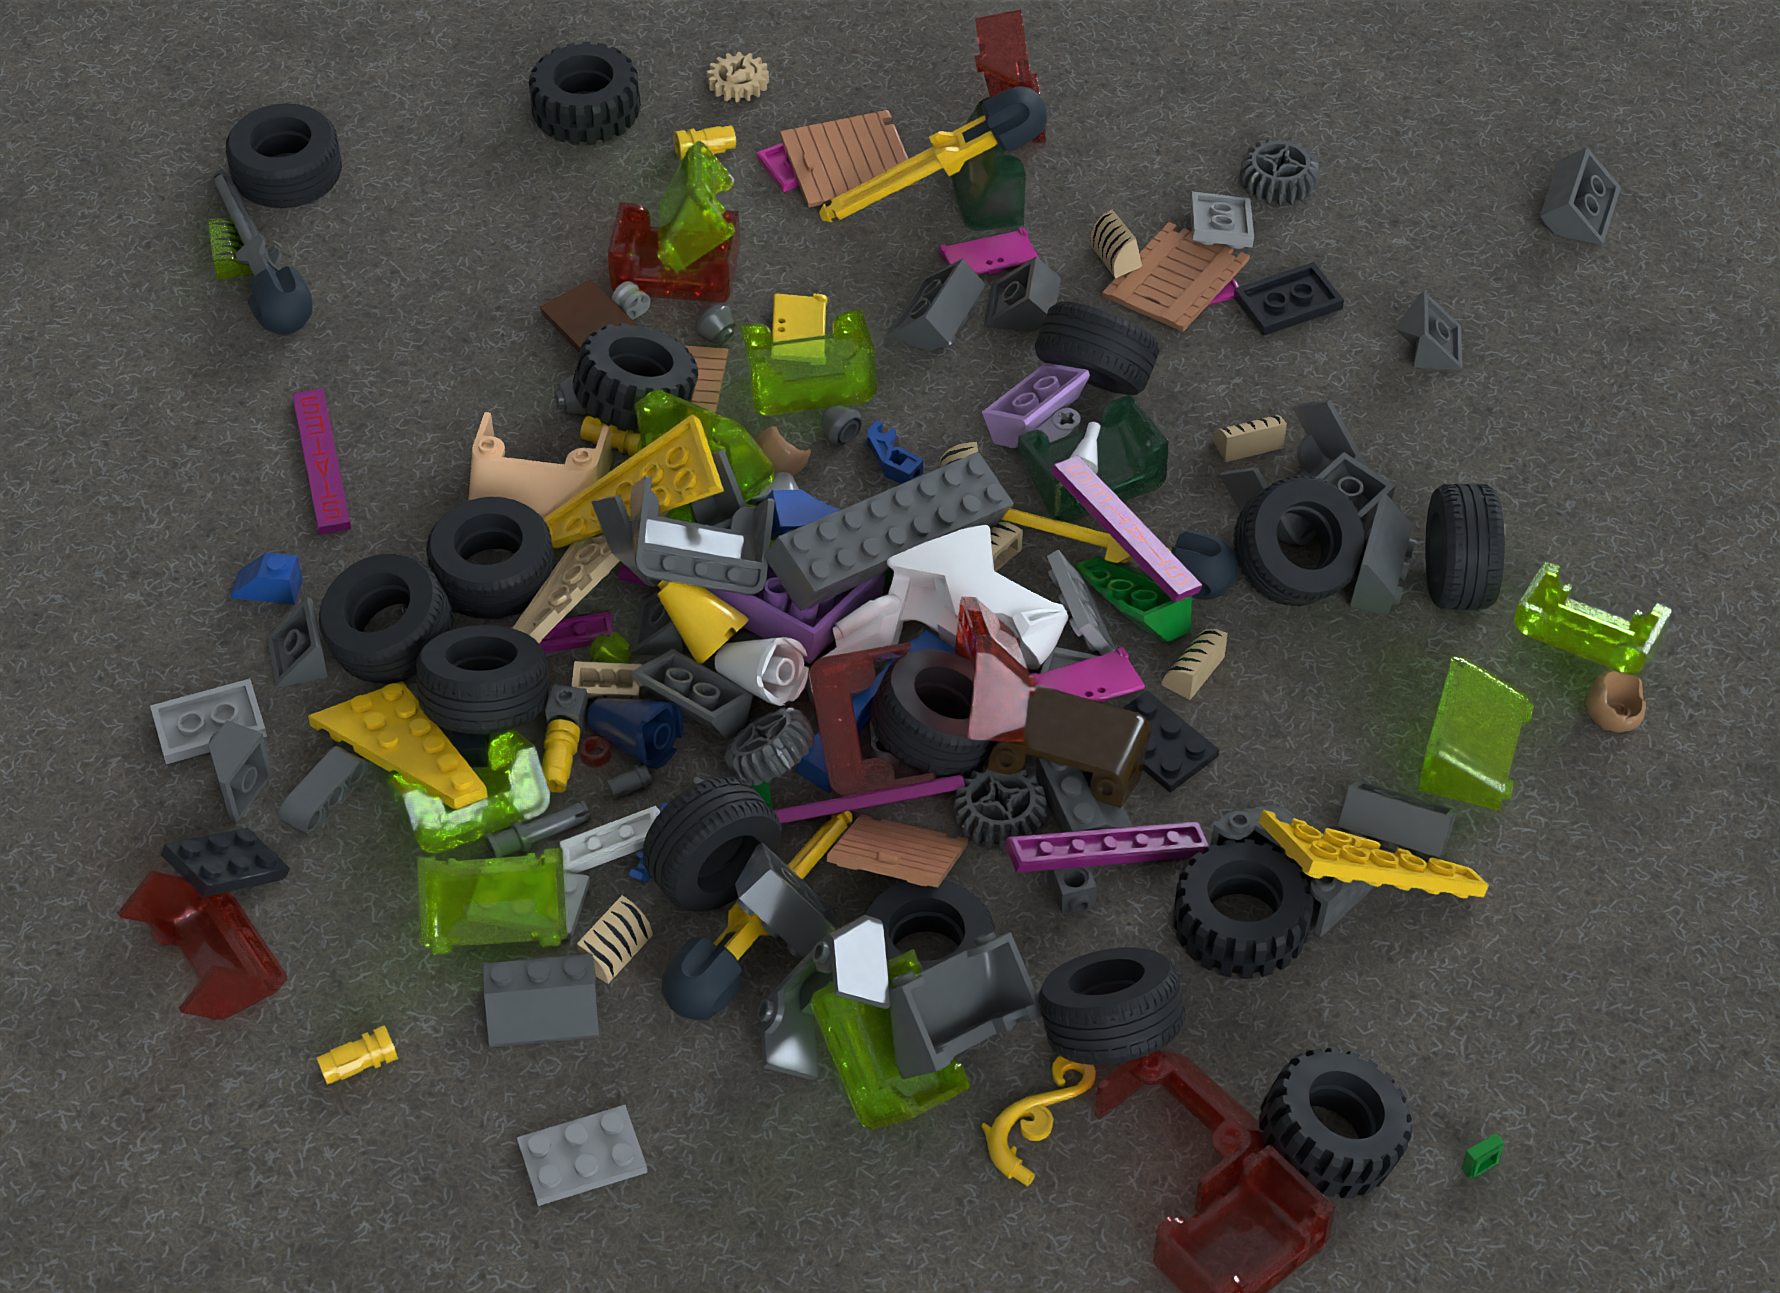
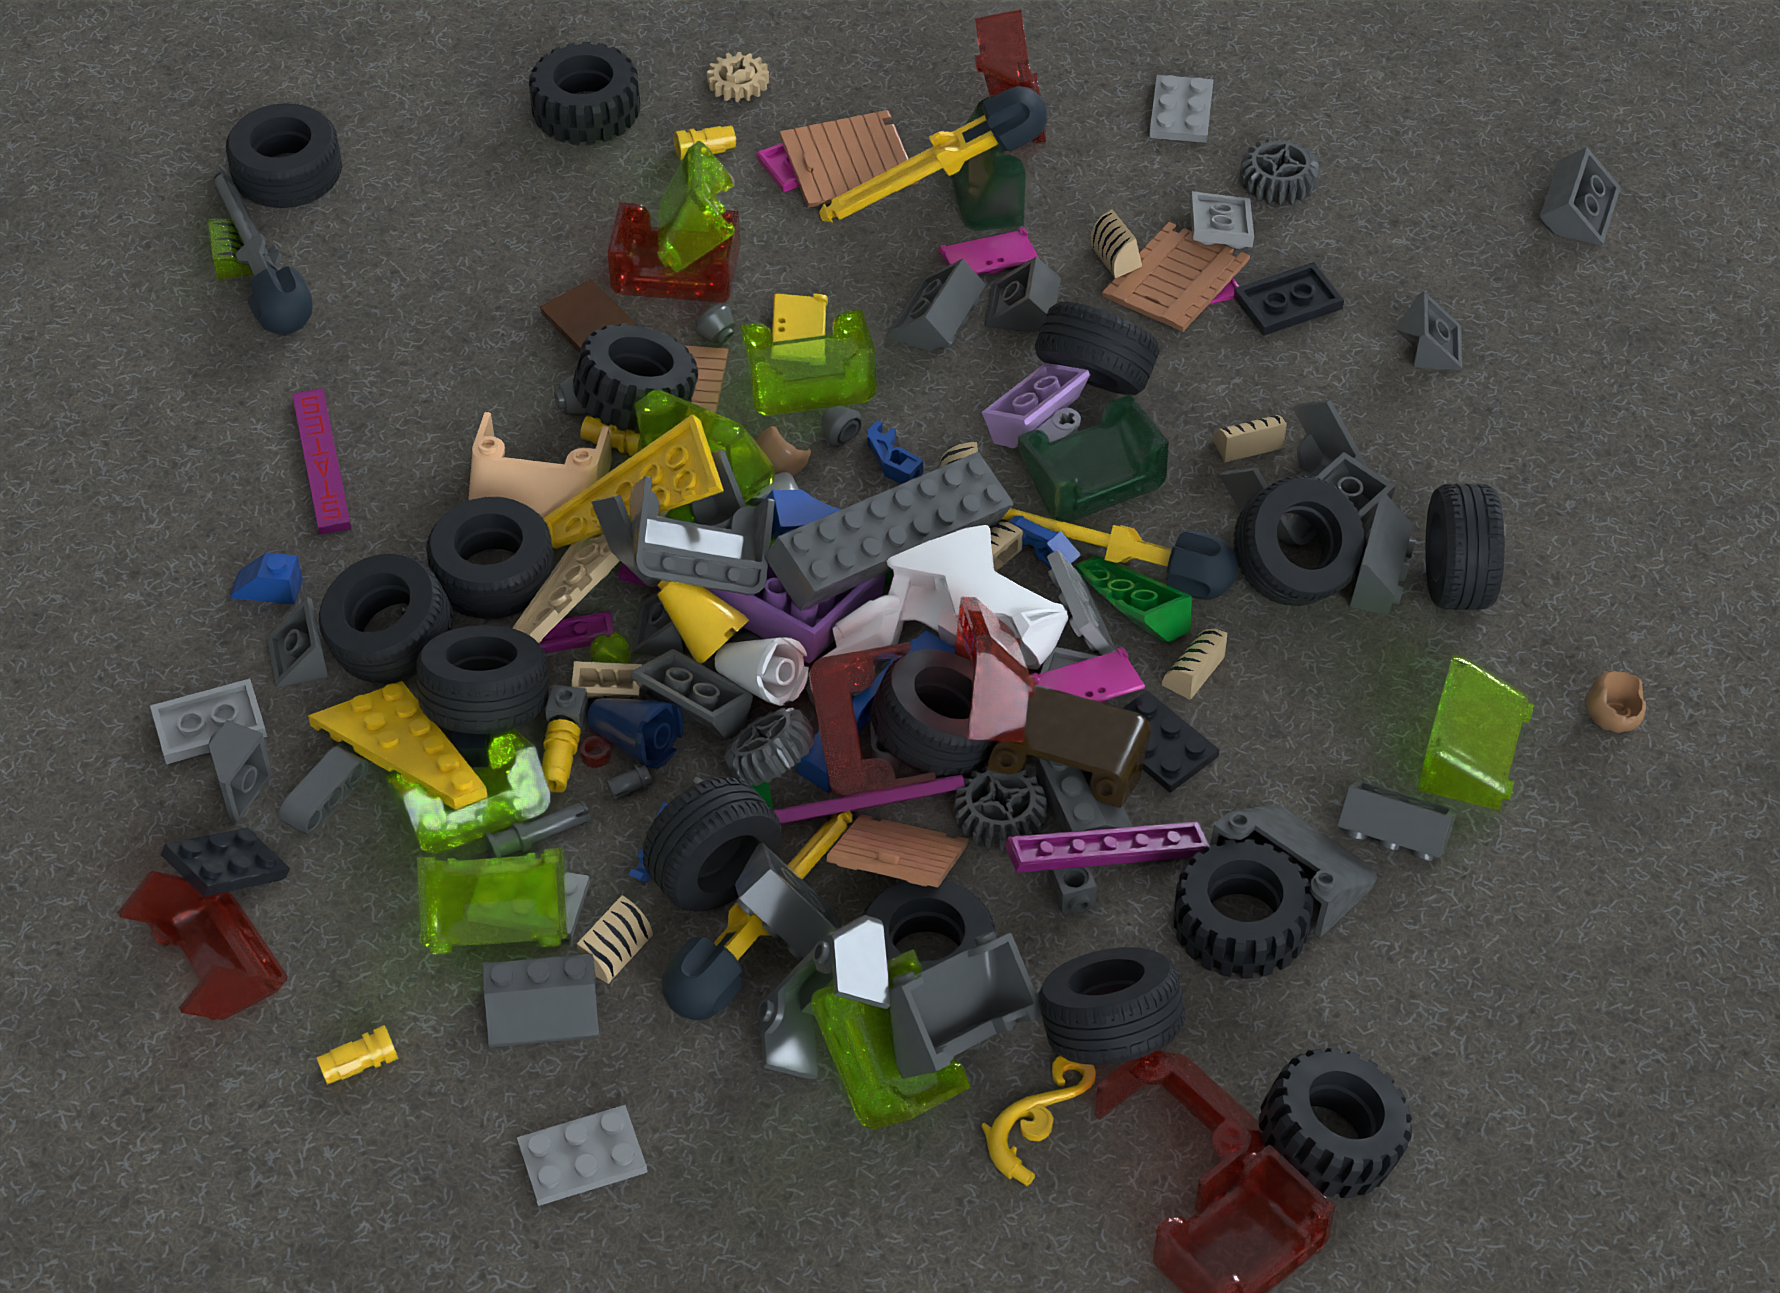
white tile [560,806,660,874] -> none
light grey wheel [612,281,650,320] -> none
tile [1051,456,1202,603] -> none
white cone [1069,422,1101,474] -> none
yellow wing [1258,810,1489,898] -> none
green tile [1461,1133,1505,1179] -> none
clear neon green windscreen [1514,561,1672,675] -> none
none -> blue piece [1007,515,1081,570]
none -> light grey plate [1149,75,1213,143]

